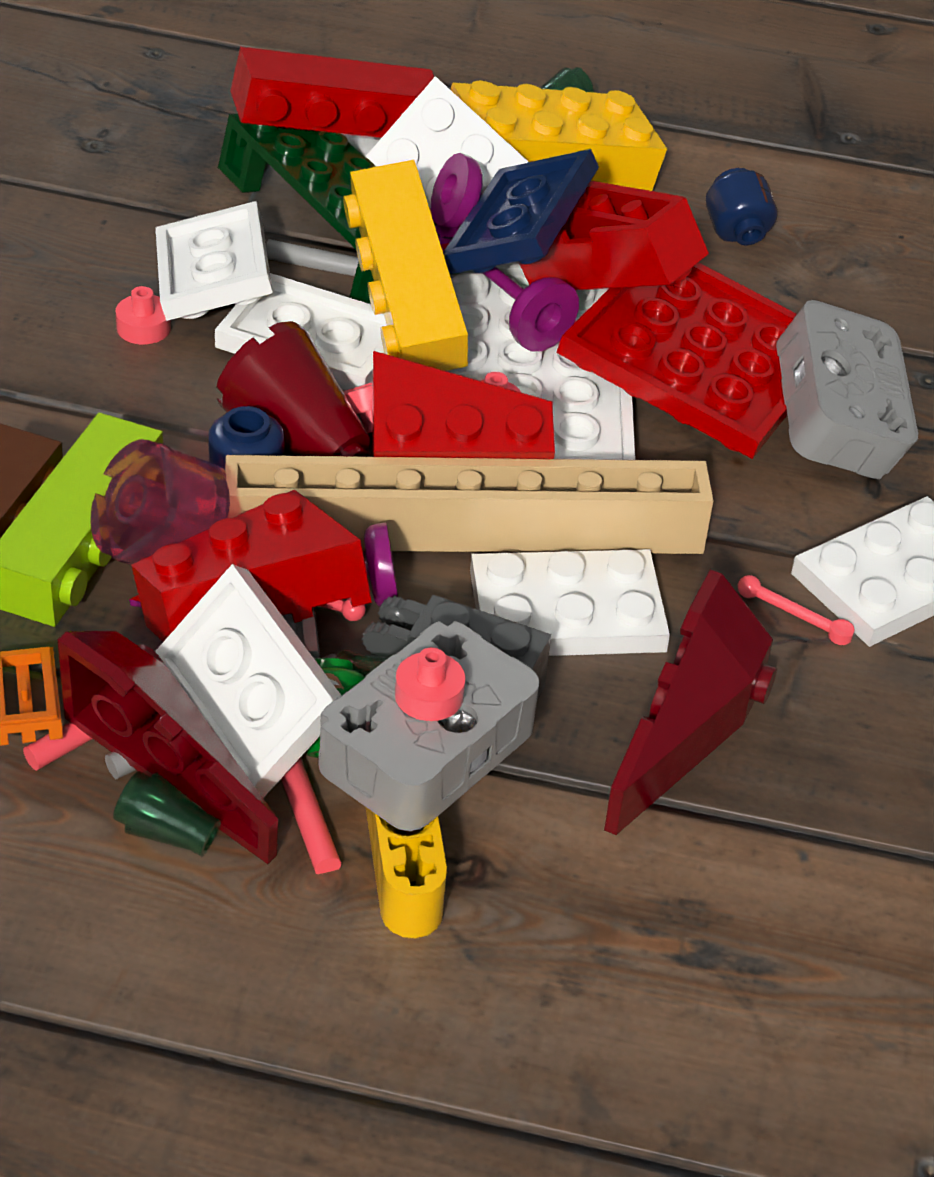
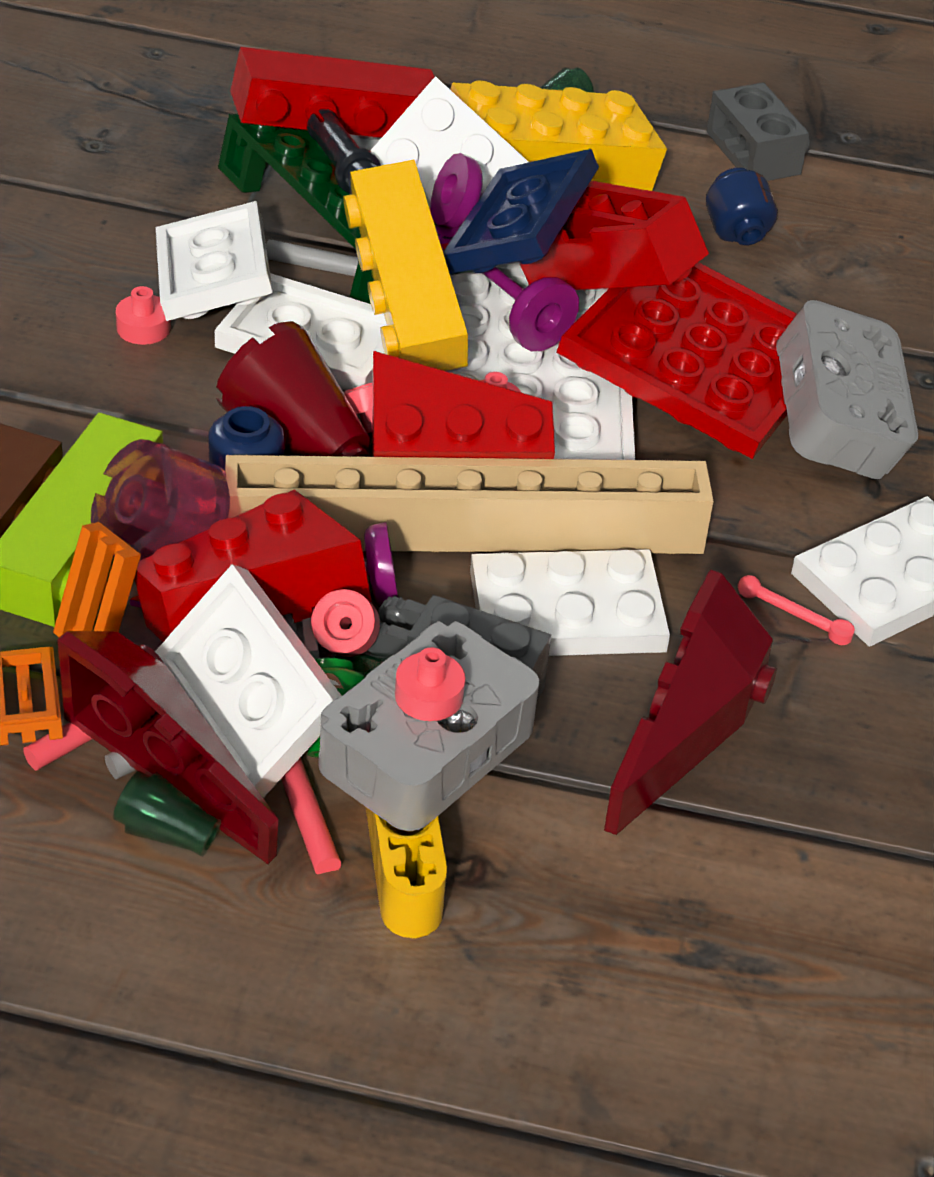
none -> orange tile [53,522,141,638]
none -> black pin [307,109,381,195]
none -> coral tile [311,589,380,657]
none -> dark grey brick [707,82,810,181]

